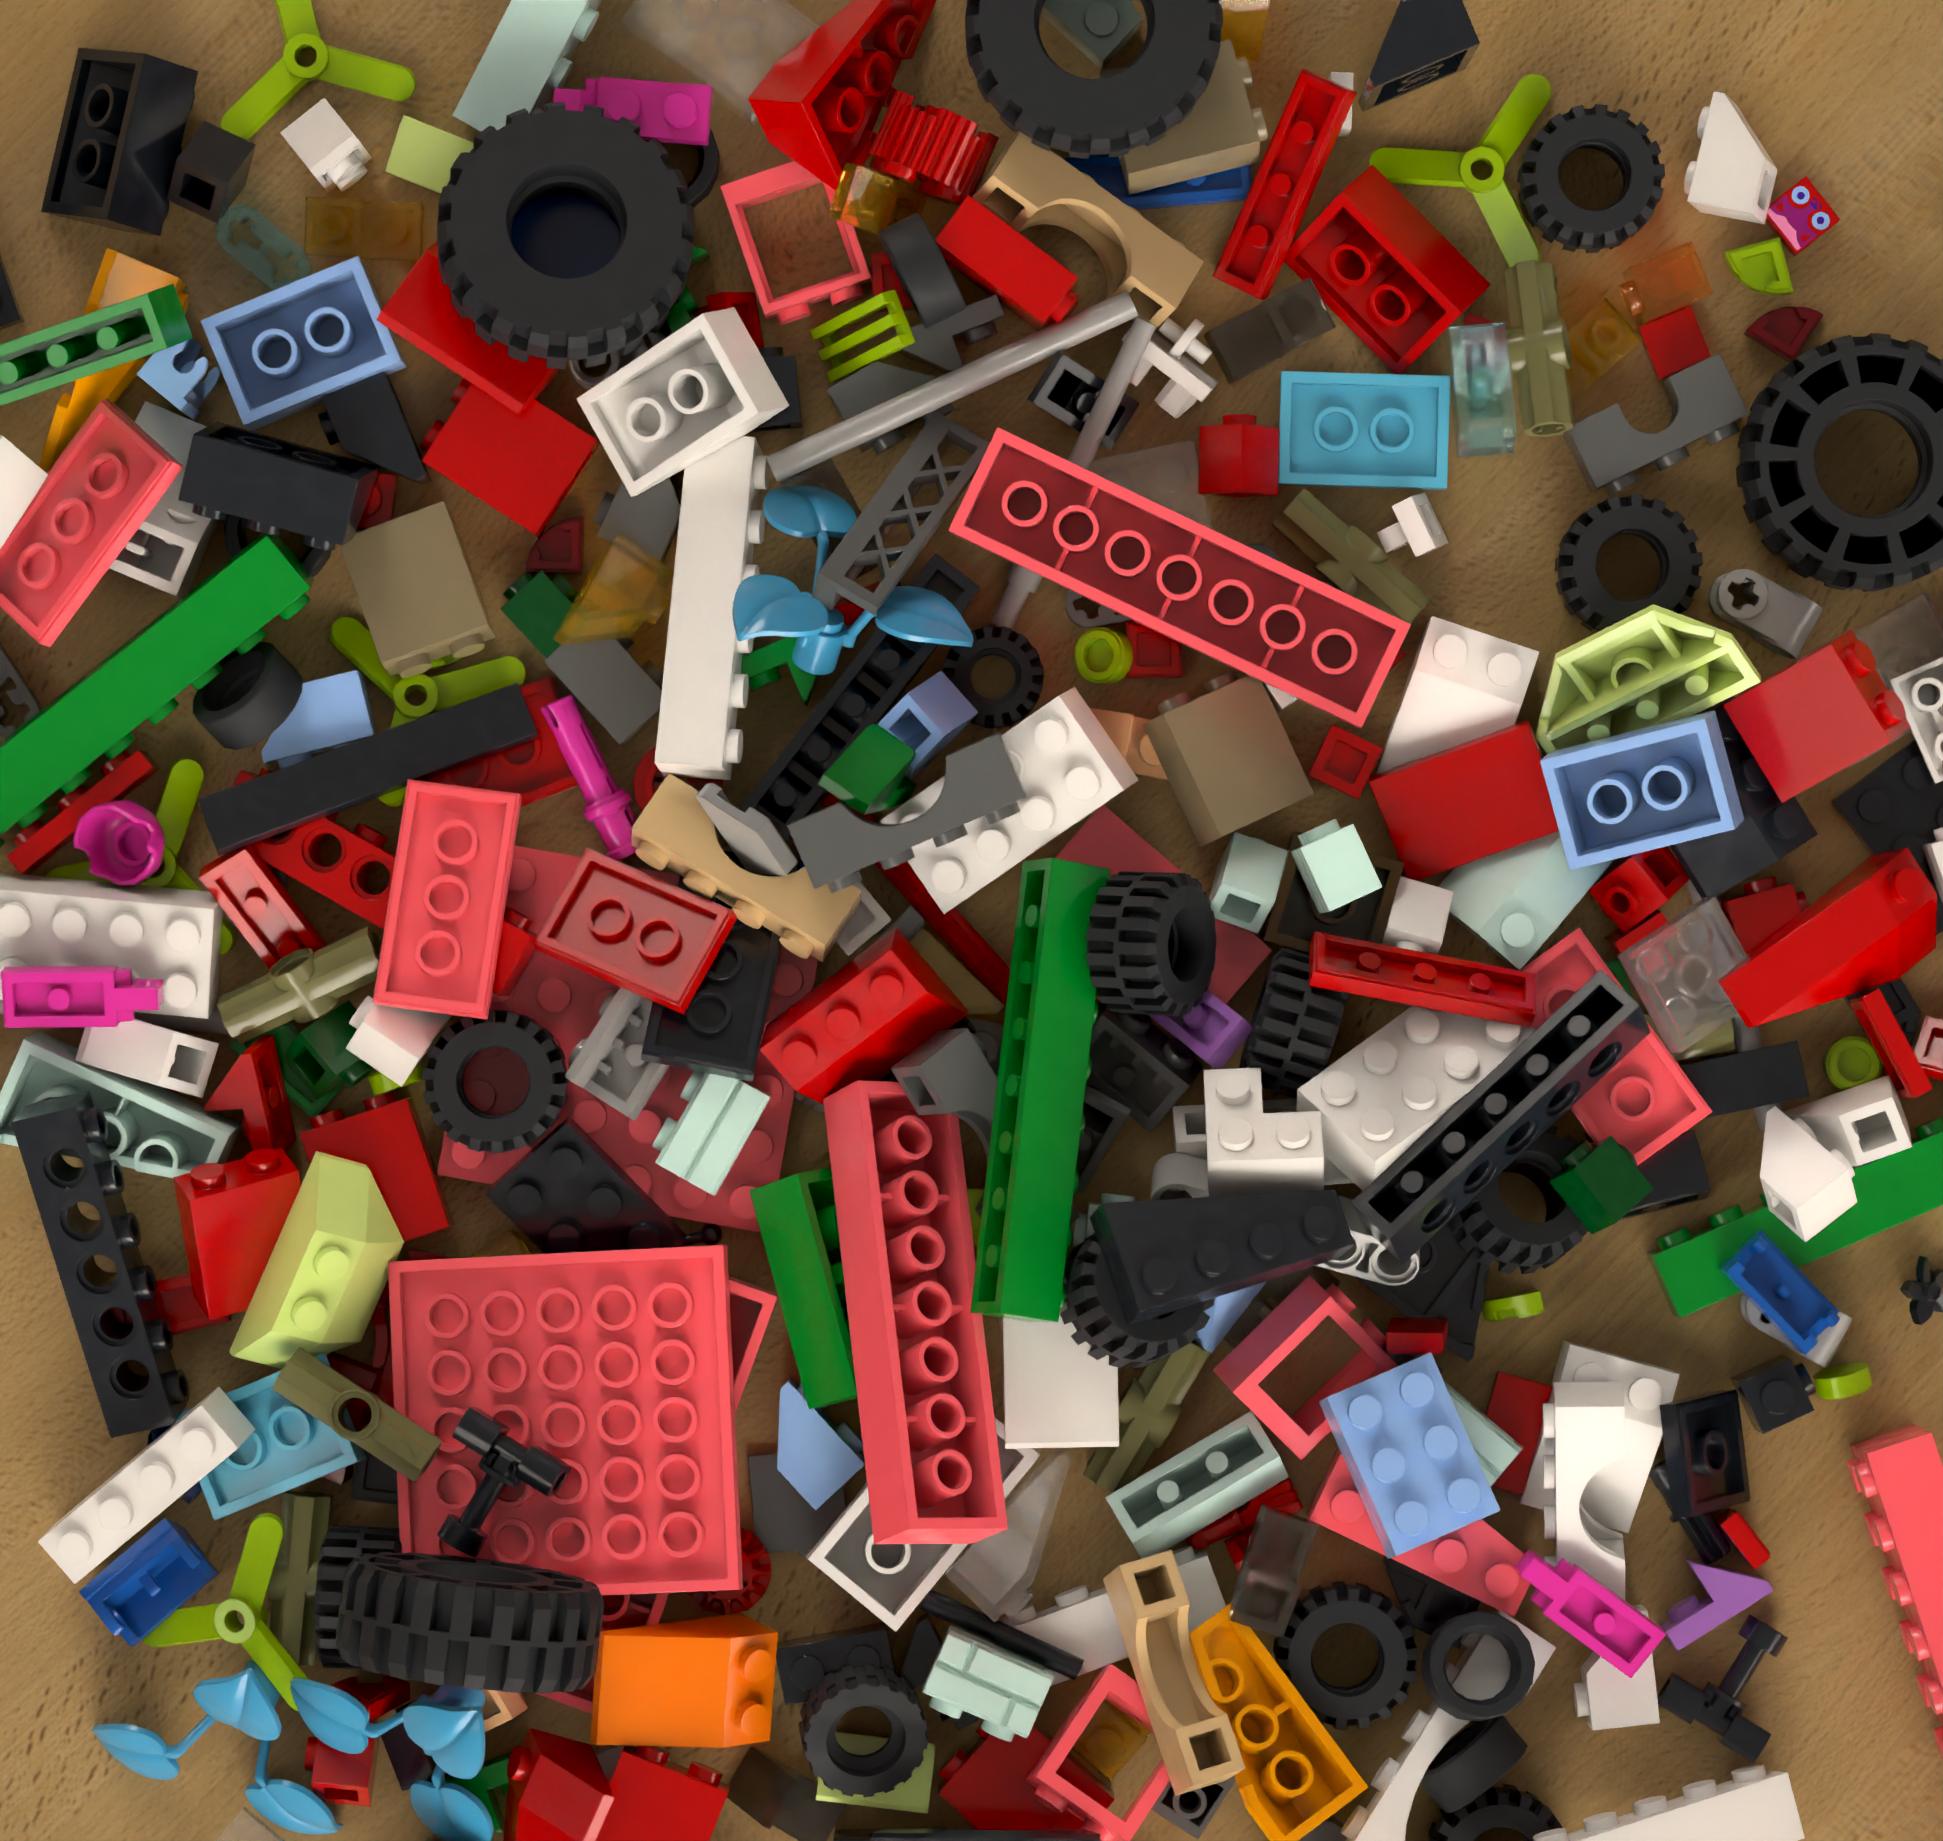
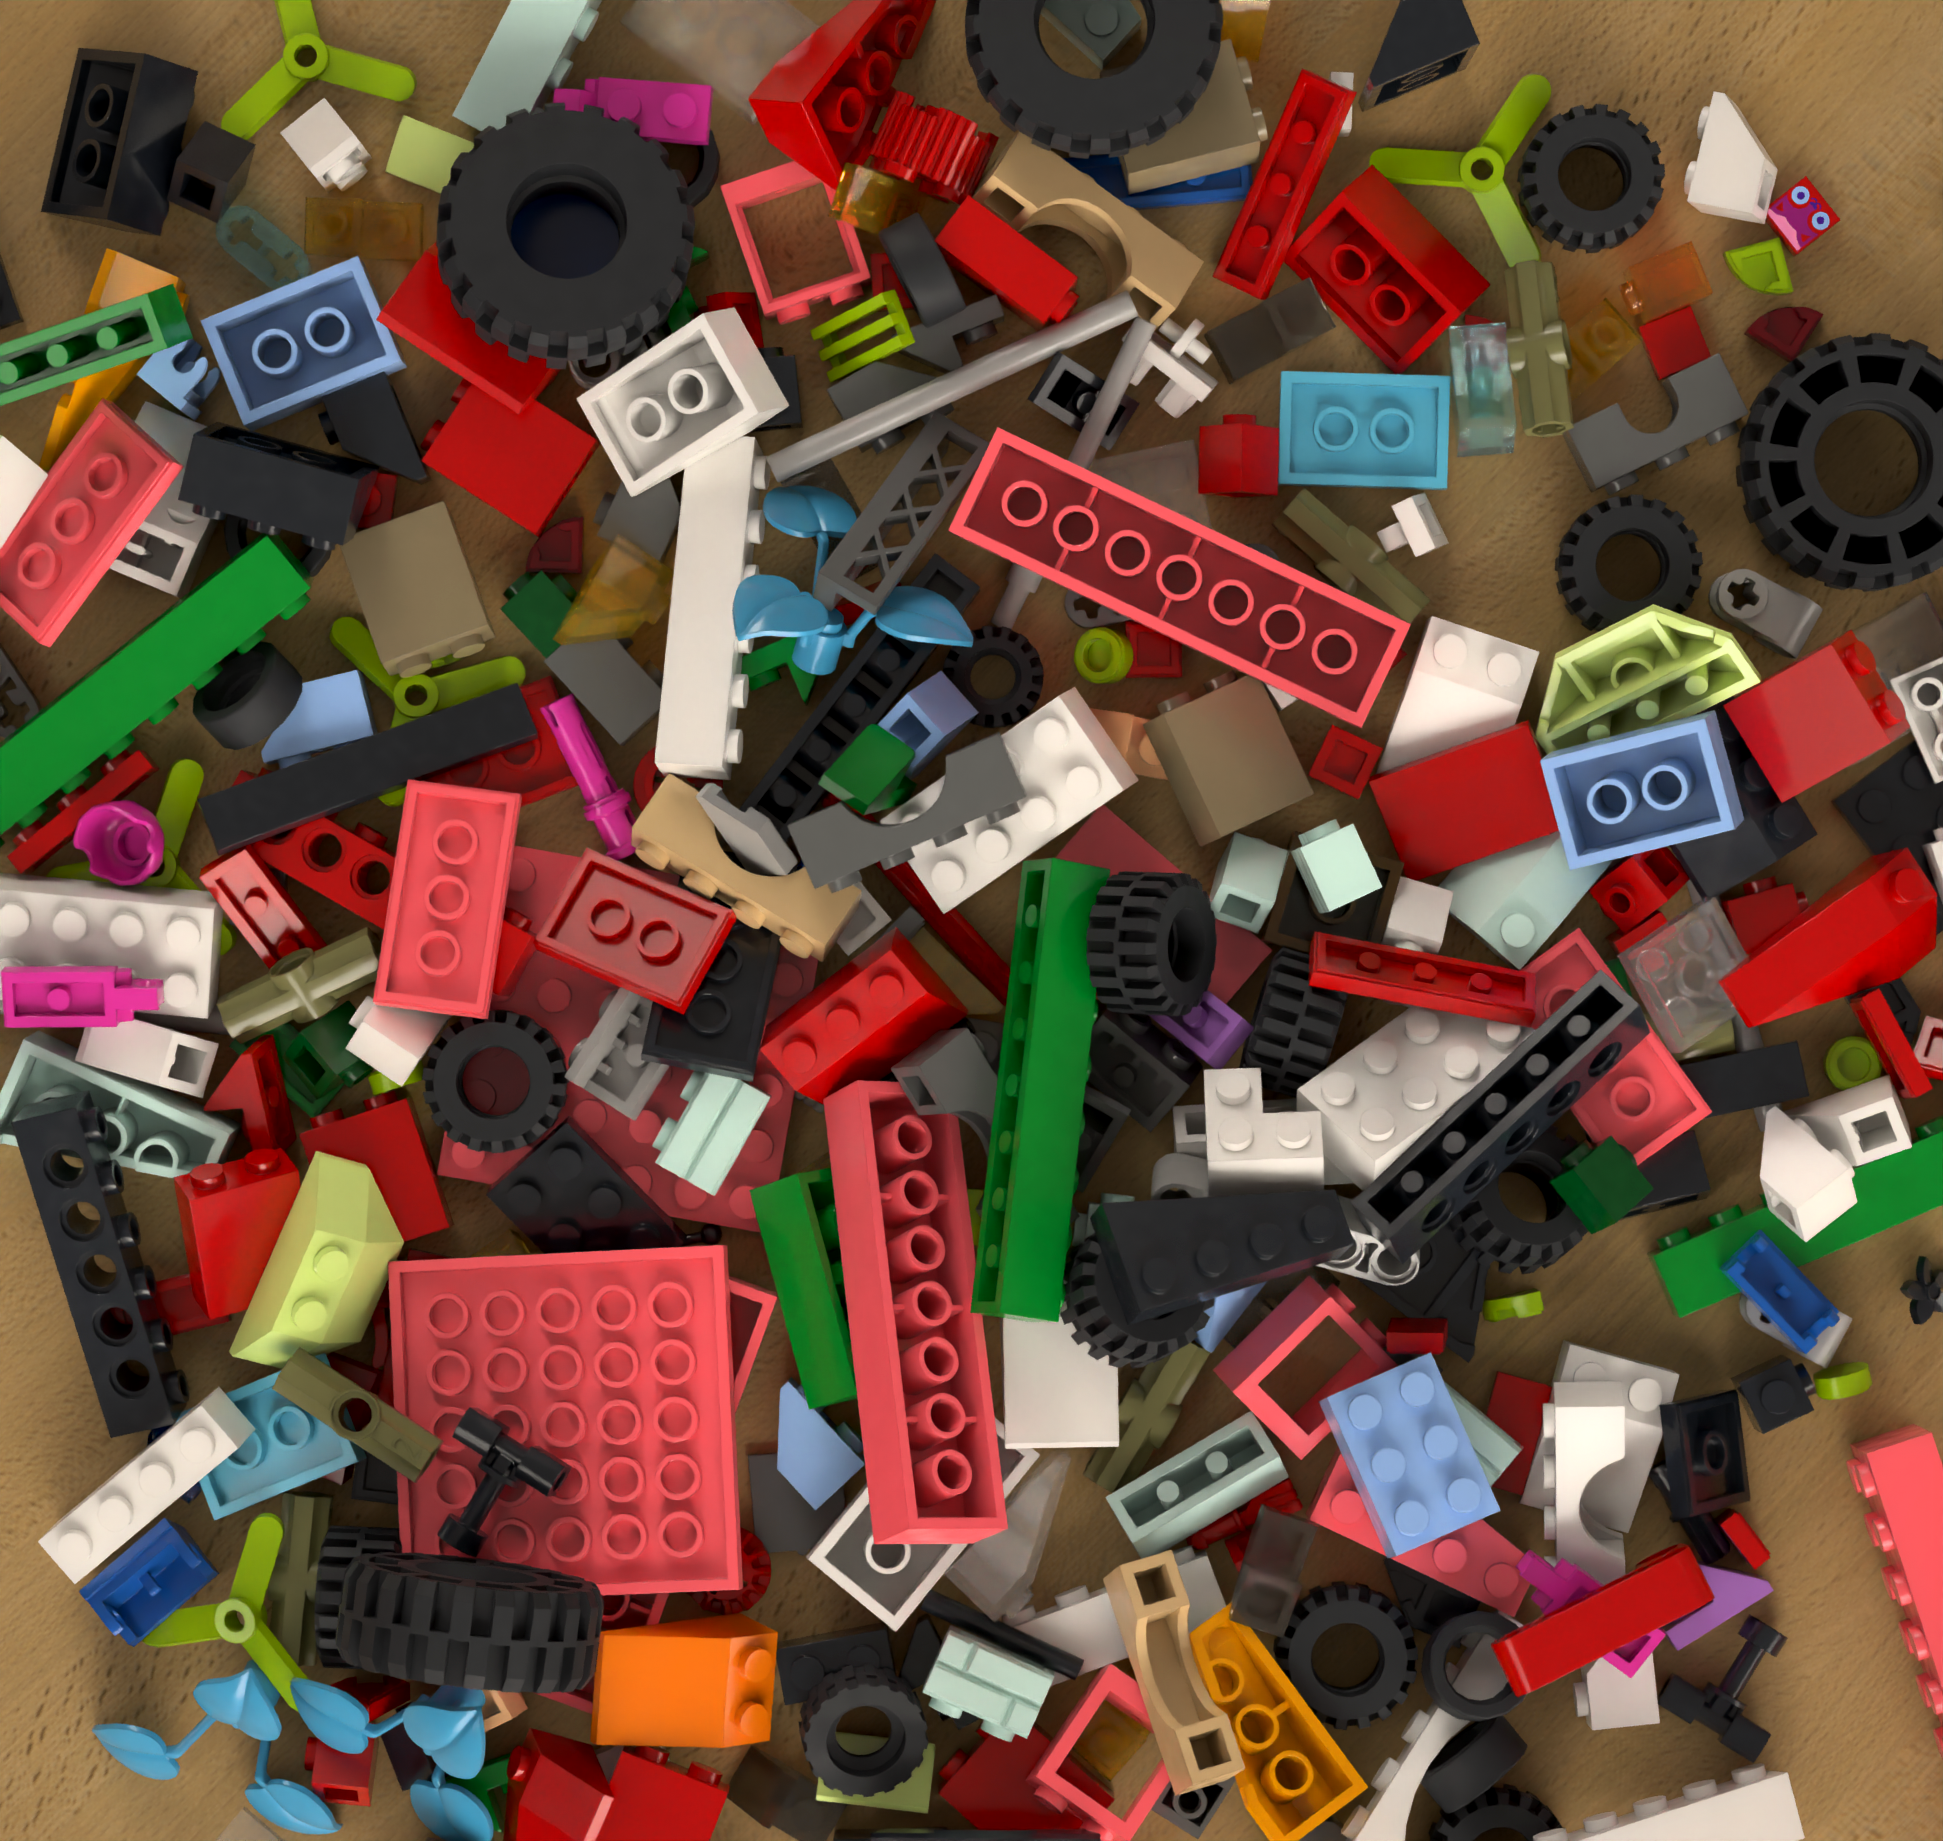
none -> red beam [1491,1543,1715,1697]

